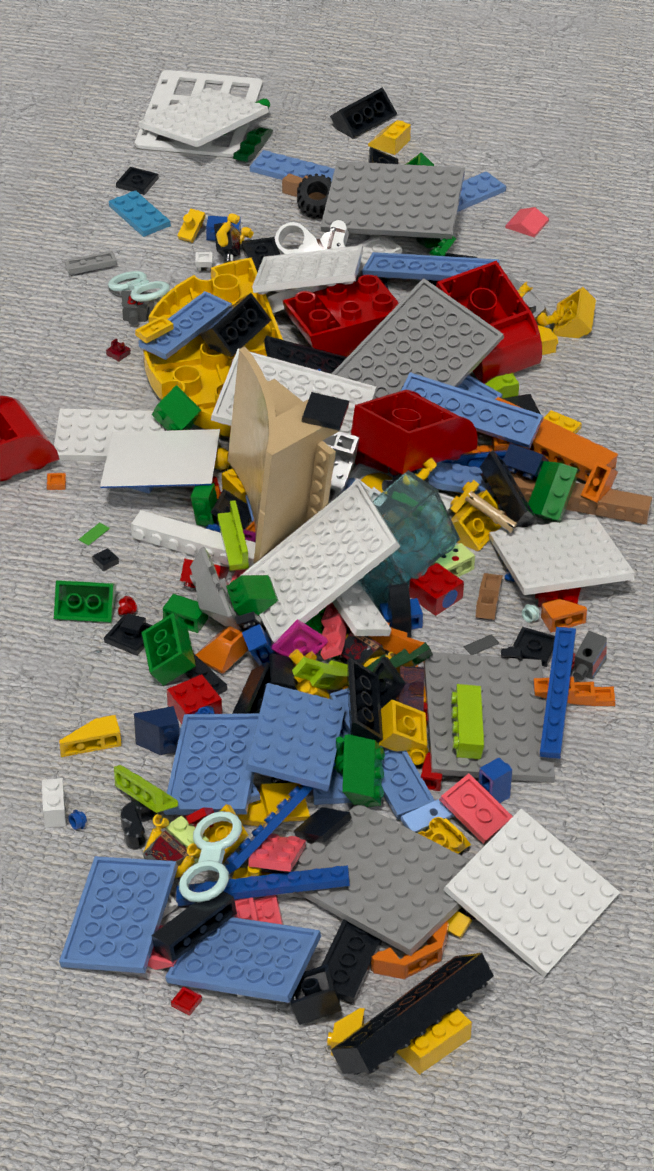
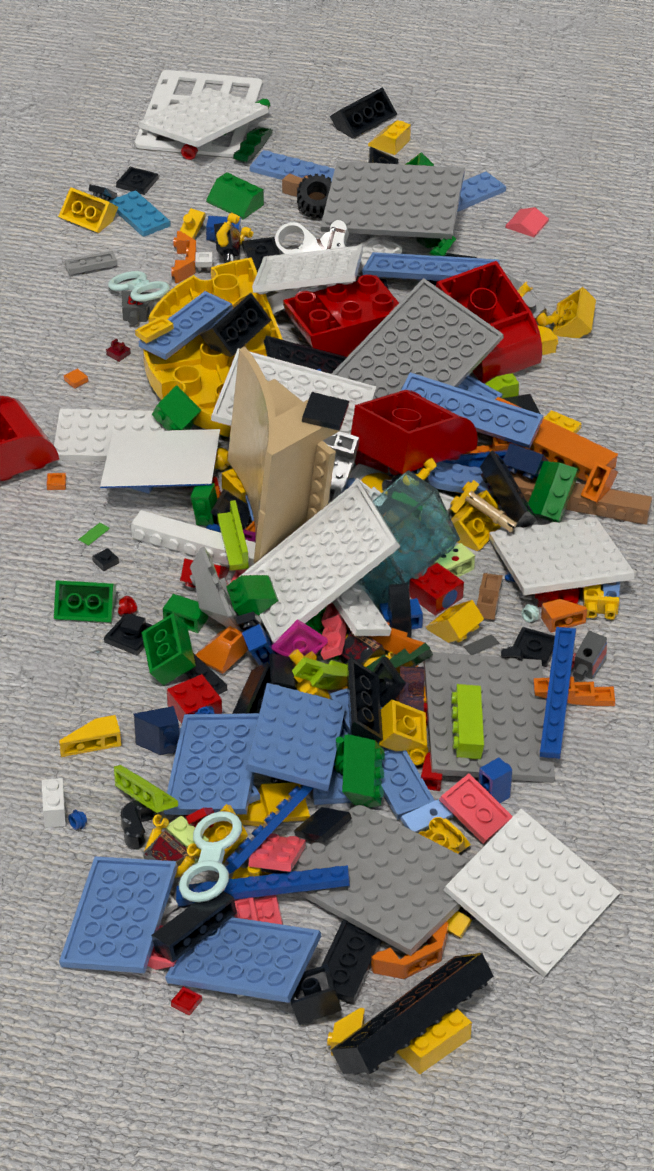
none -> yellow slope [58,187,118,233]
none -> orange tile [64,368,88,389]
none -> black plate [88,184,117,201]
none -> orange slope [171,231,197,283]
none -> red tile [181,144,198,160]
none -> green slope [206,172,264,220]
none -> yellow slope [425,600,484,643]
none -> yellow hips [582,582,620,620]

